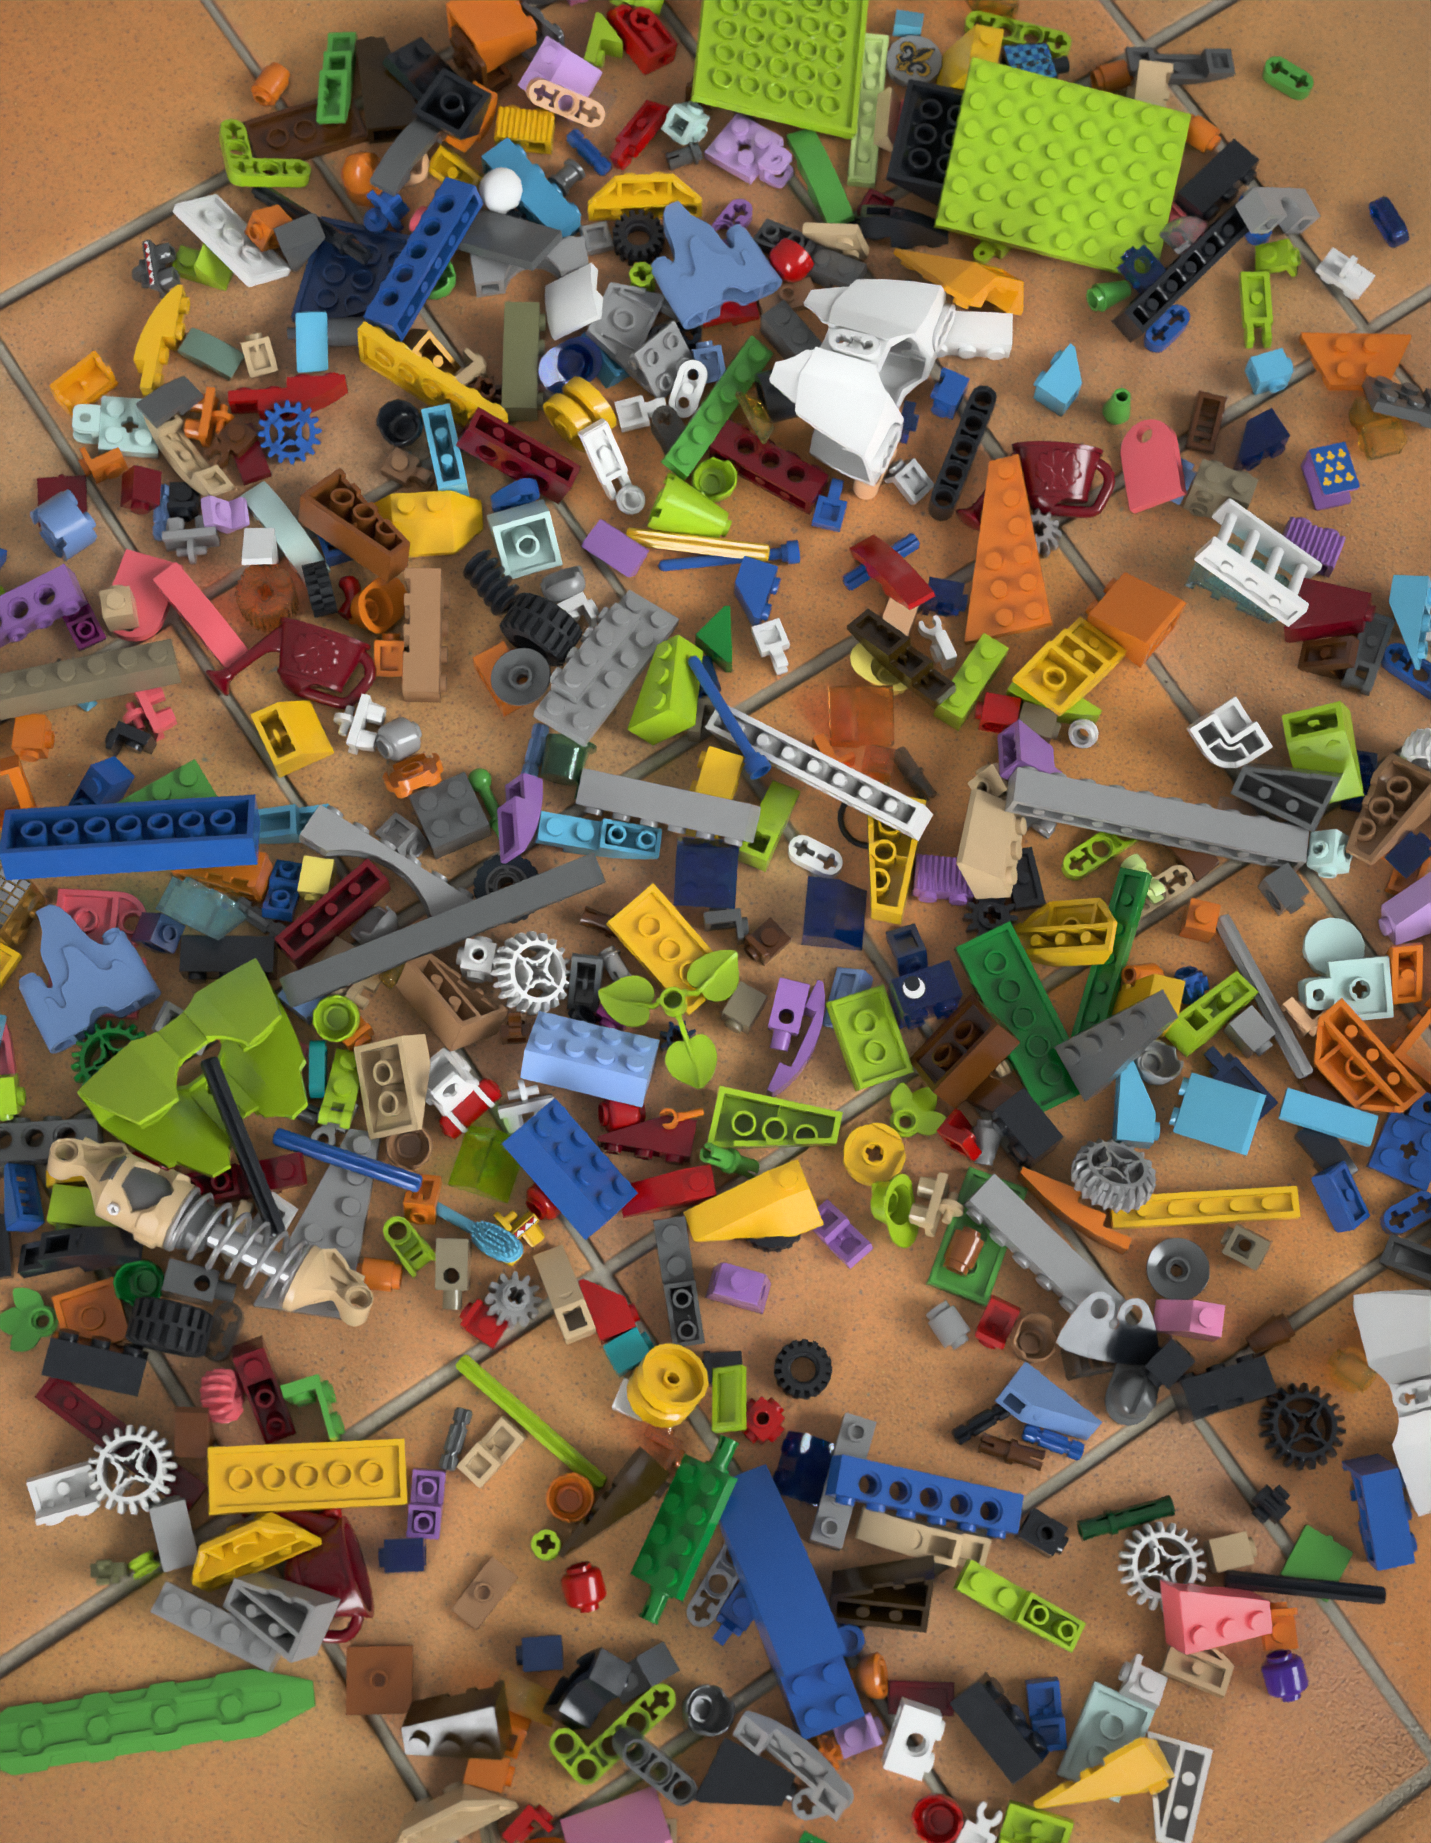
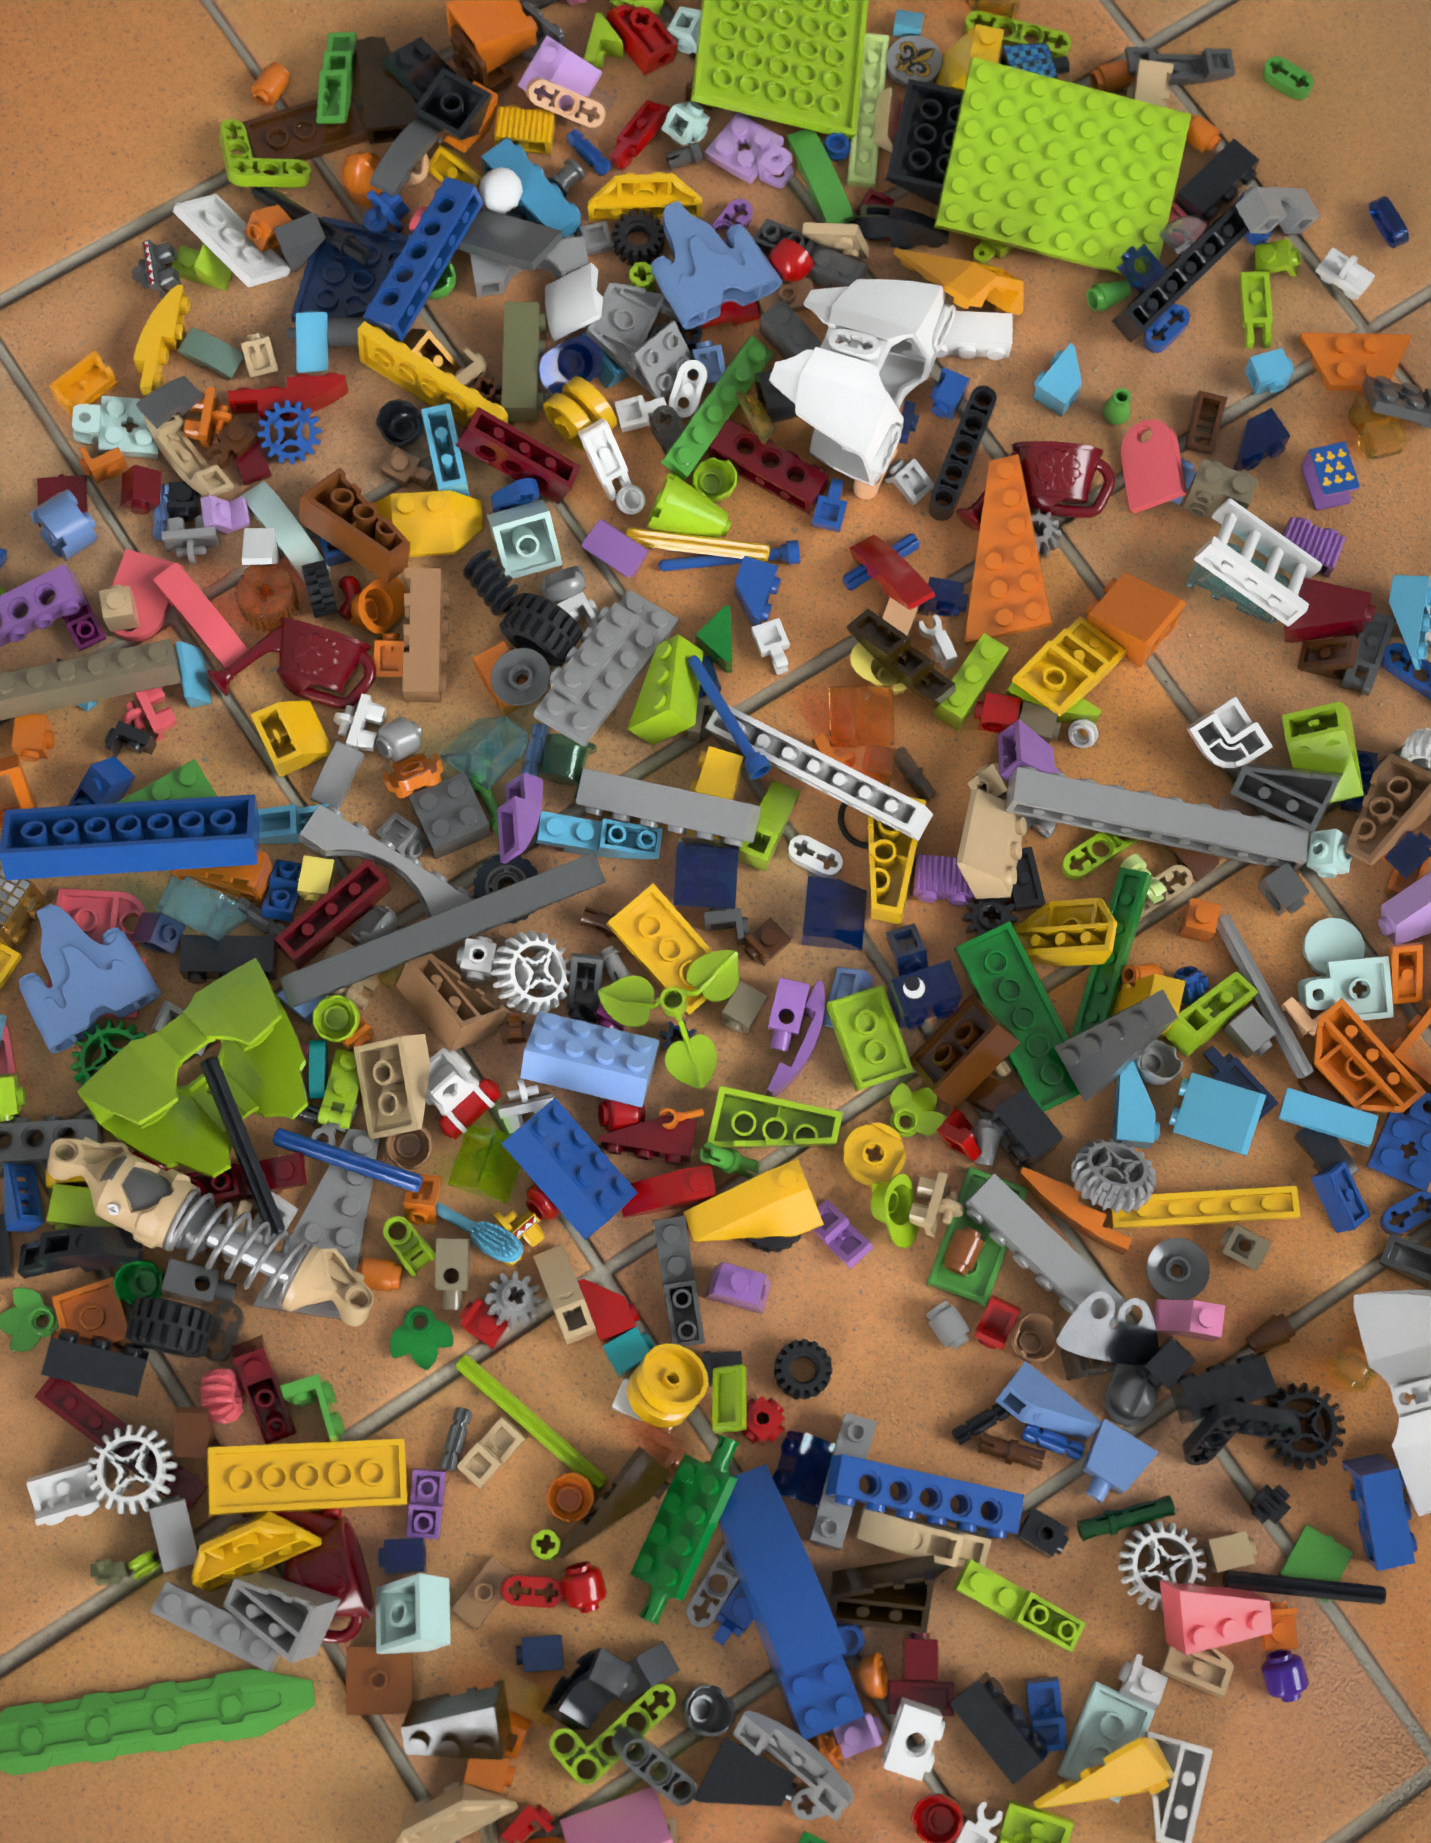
none -> medium azure slope [175,641,212,708]
none -> light grey slope [310,741,365,810]
none -> light aqua slope [376,1573,451,1654]
none -> green plate [390,1306,453,1370]
none -> clear light blue slope [440,716,528,790]
none -> red beam [500,1574,563,1608]
none -> light aqua brick [668,6,701,54]
none -> blue plate [823,133,851,161]
none -> dark red brick [902,1632,938,1681]
none -> medium blue torso [1082,1419,1158,1503]
none -> black beam [1183,1401,1302,1465]

